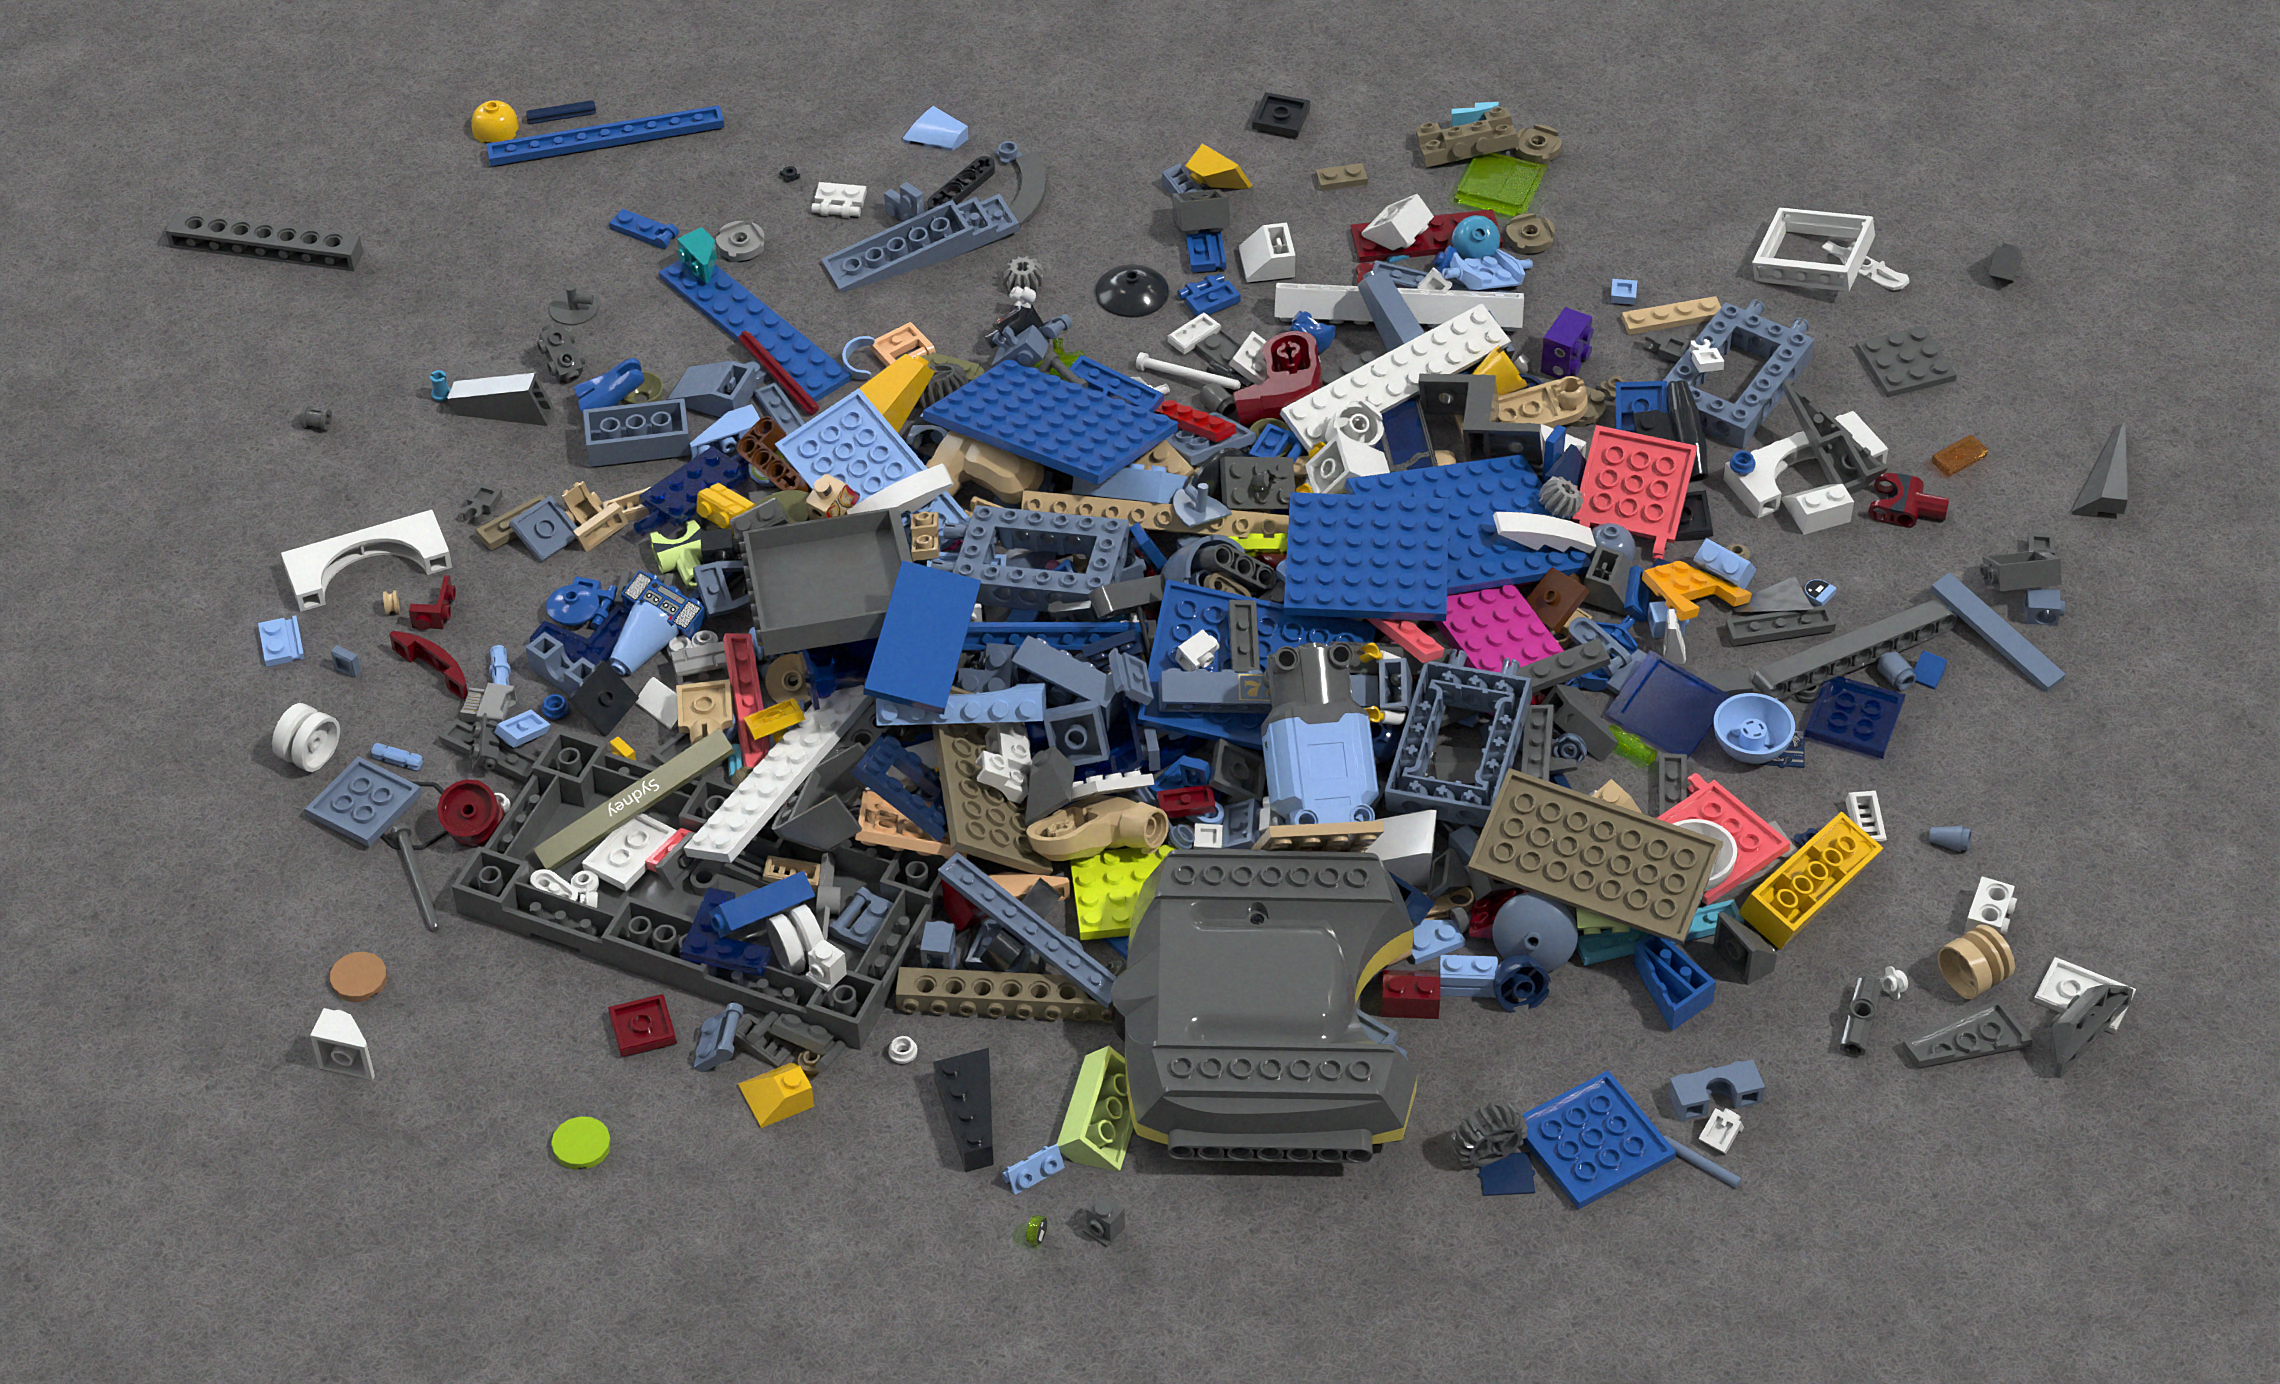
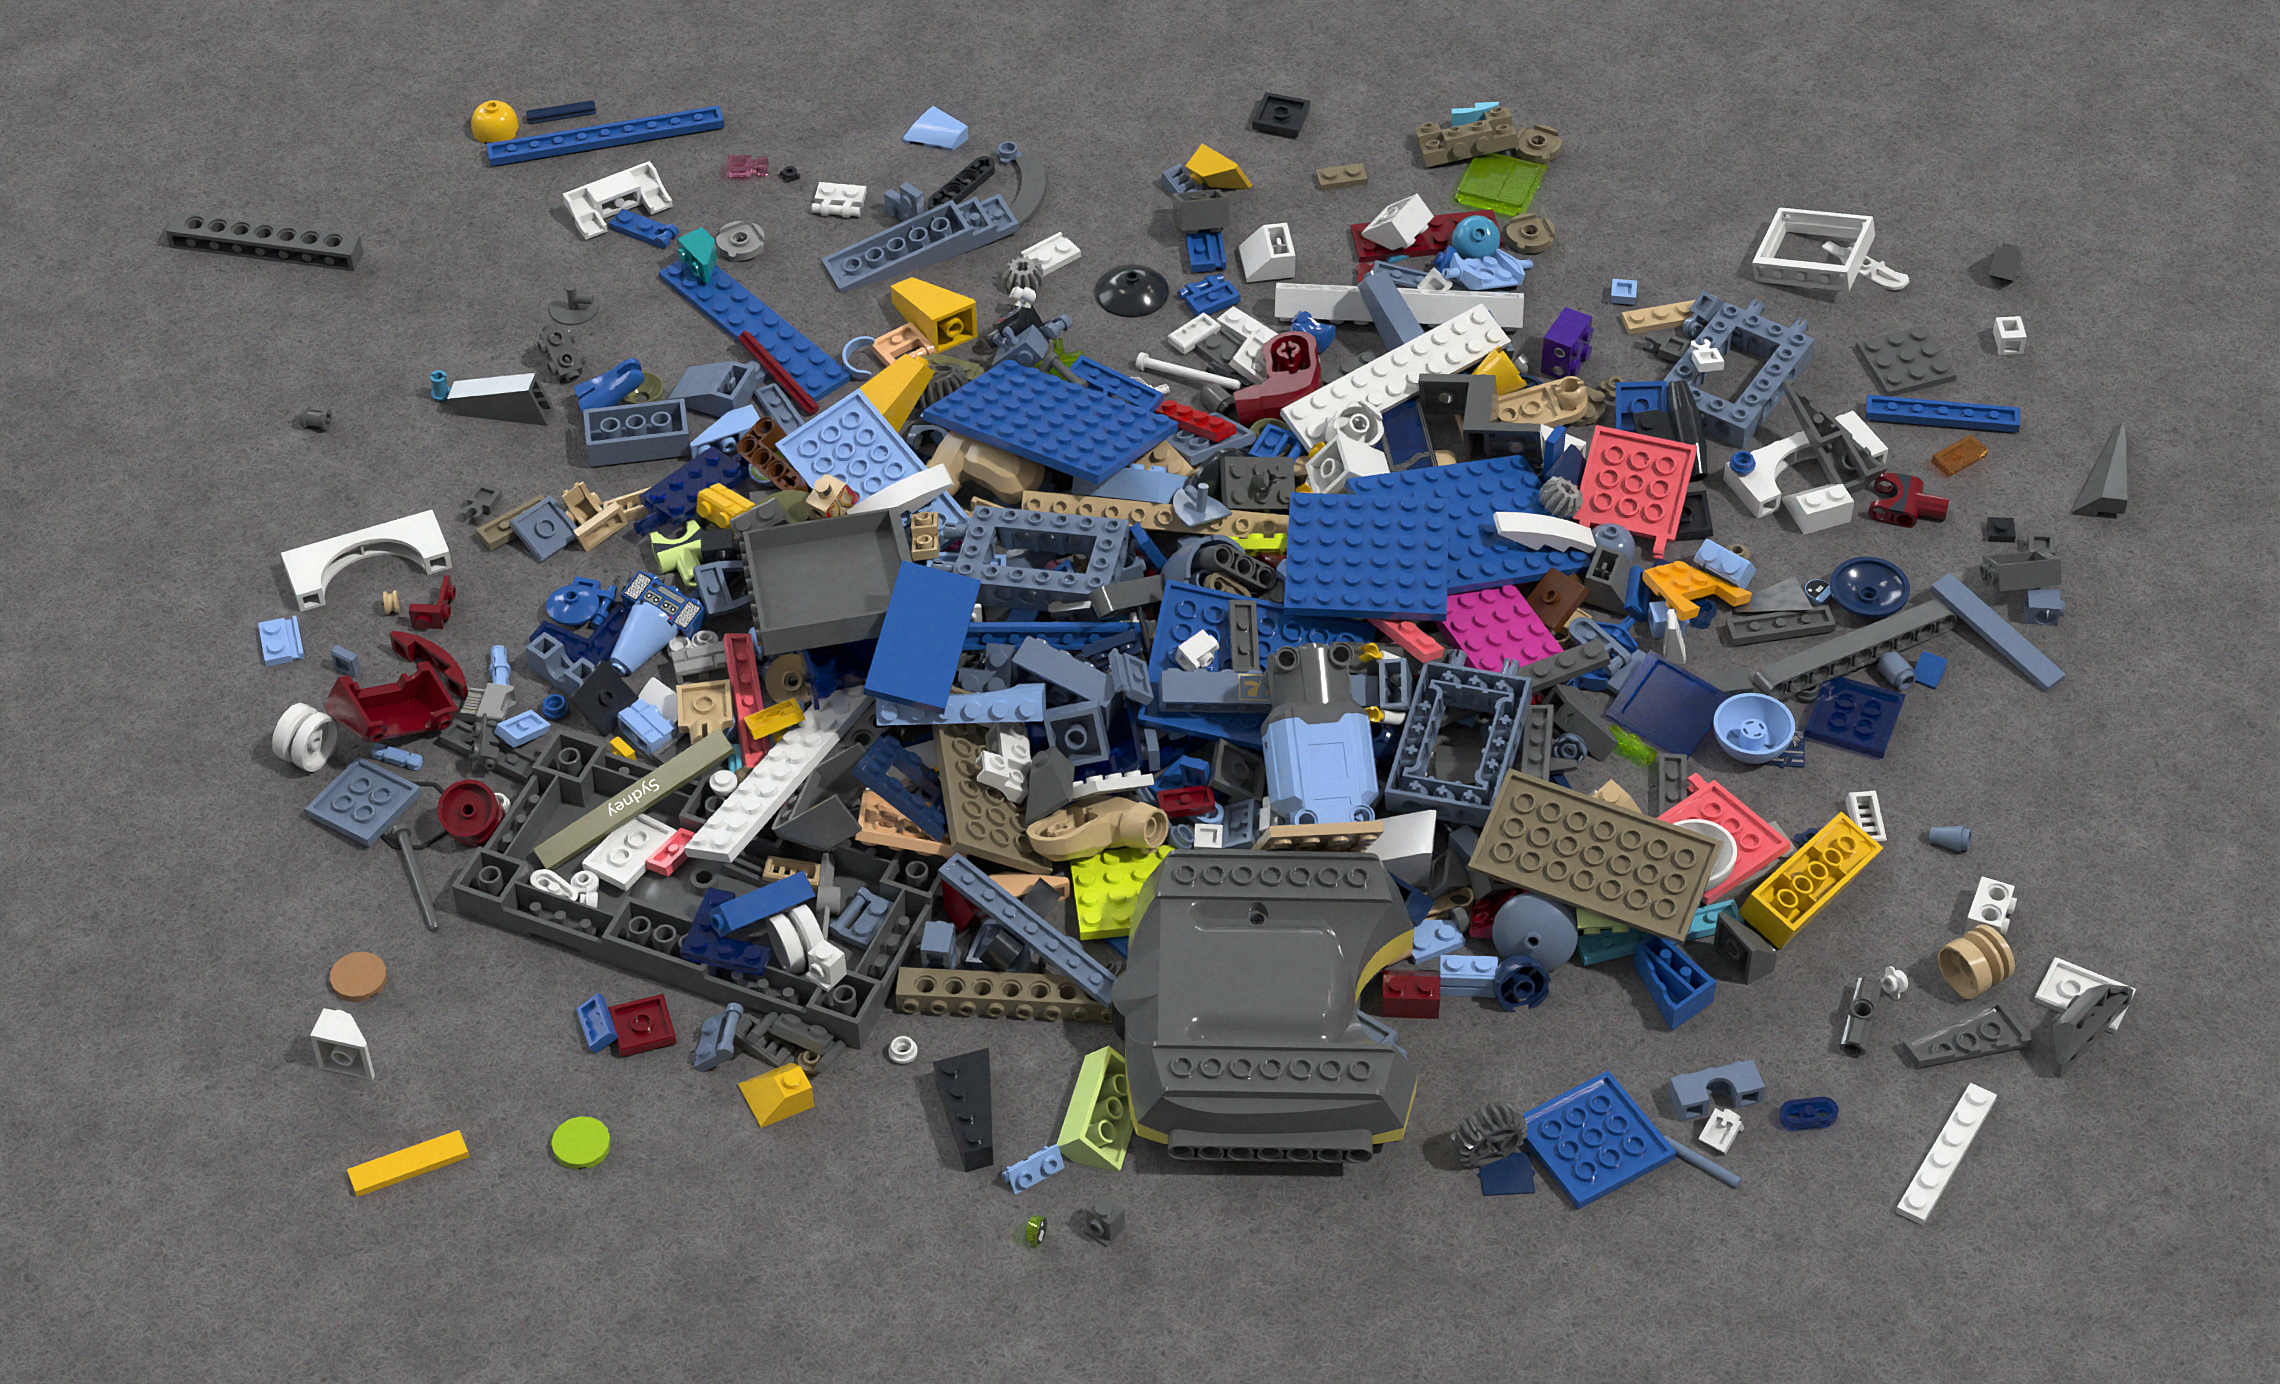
dark grey plate [654,832,704,890] -> none
none -> dark red windscreen [323,661,459,743]
none -> yellow tile [347,1130,469,1197]
none -> white bracket [563,161,673,240]
none -> blue plate [576,993,618,1053]
none -> light blue brick [617,699,678,759]
none -> white plate [710,770,737,796]
none -> clear pink plate [727,155,769,179]
none -> yellow slope [890,277,978,353]
none -> white plate [1021,232,1081,276]
none -> white plate [1217,306,1279,341]
none -> sand blue plate [1682,290,1724,338]
none -> clear blue tile [1689,600,1717,629]
none -> clear blue plate [1779,1097,1839,1130]
none -> dark blue dish [1830,557,1910,618]
none -> blue plate [1865,395,2020,432]
none -> white plate [1896,1083,1997,1225]
none -> black plate [1986,517,2016,543]
none -> white brick [1993,316,2027,355]

